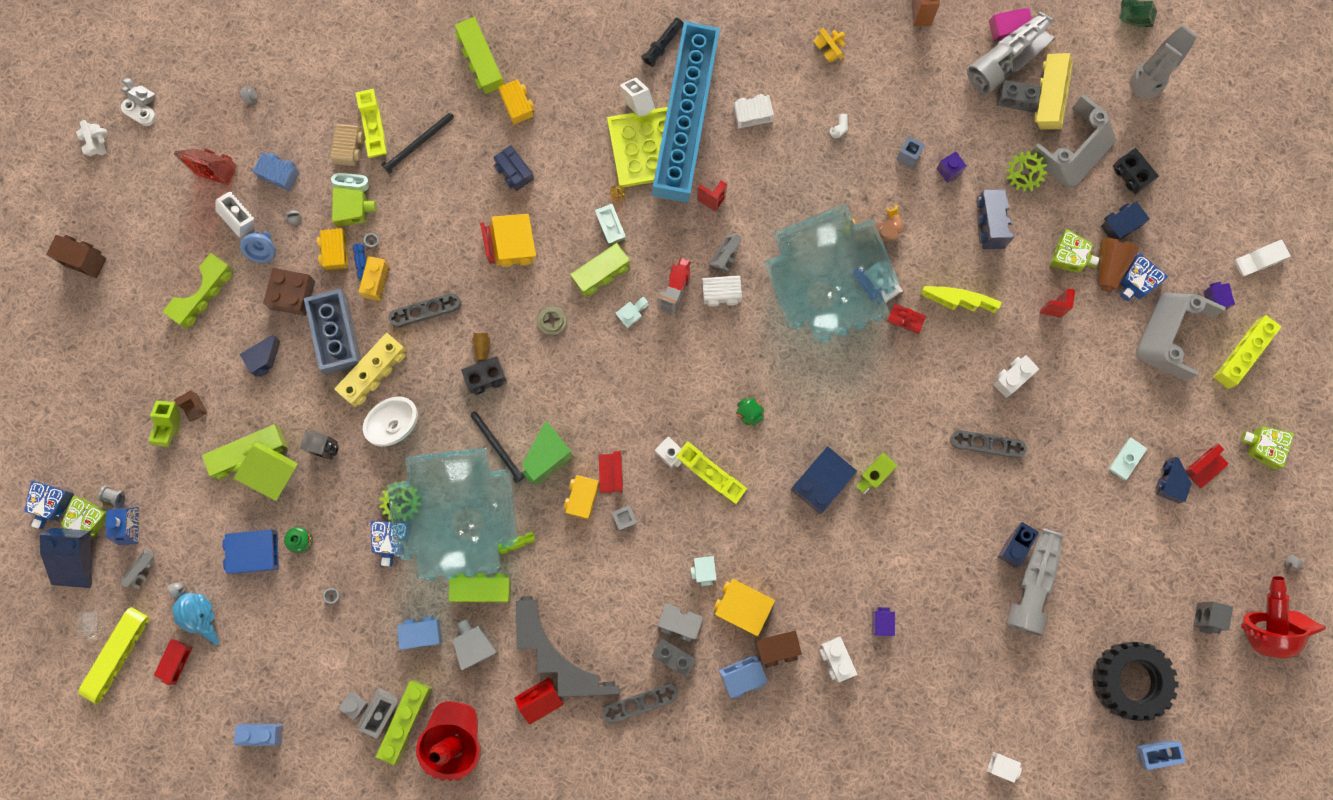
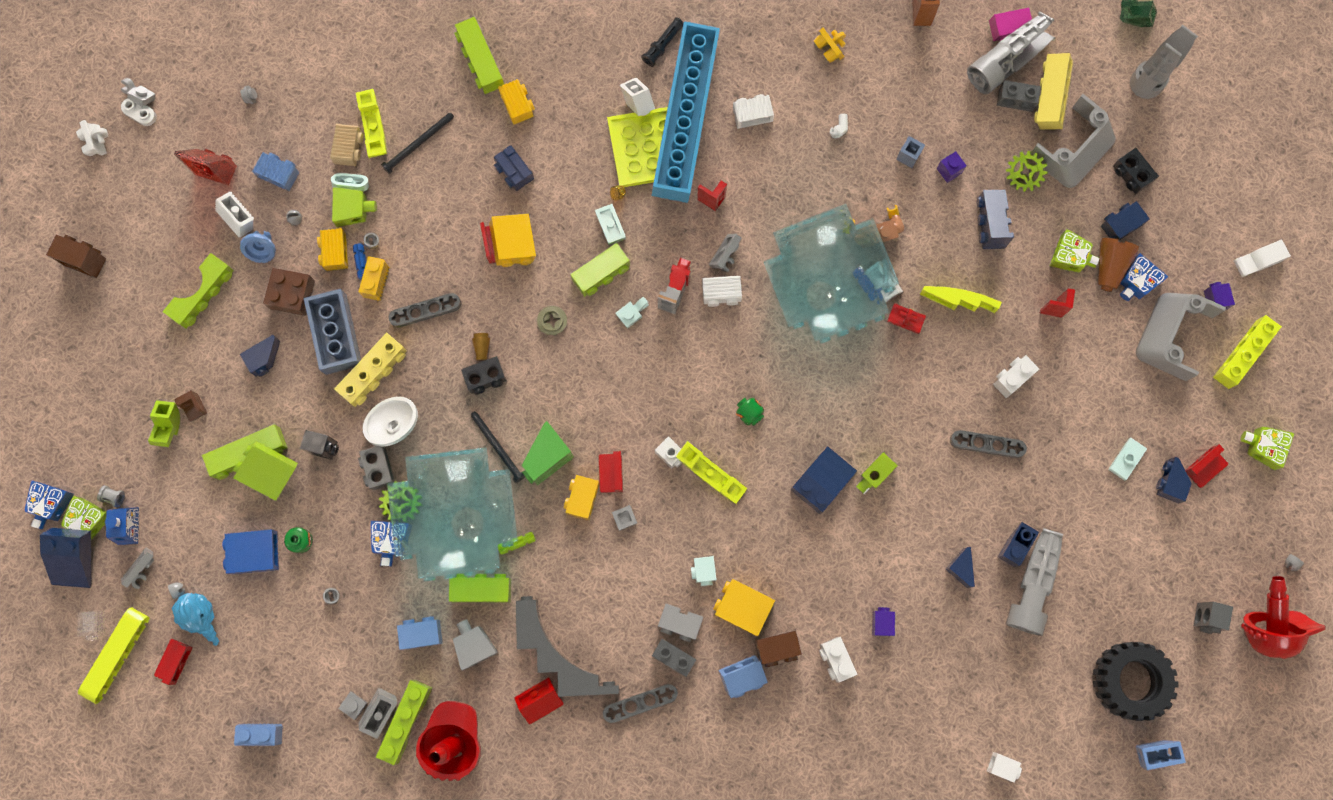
none -> dark grey brick [358,446,395,491]
none -> dark blue slope [946,547,975,588]

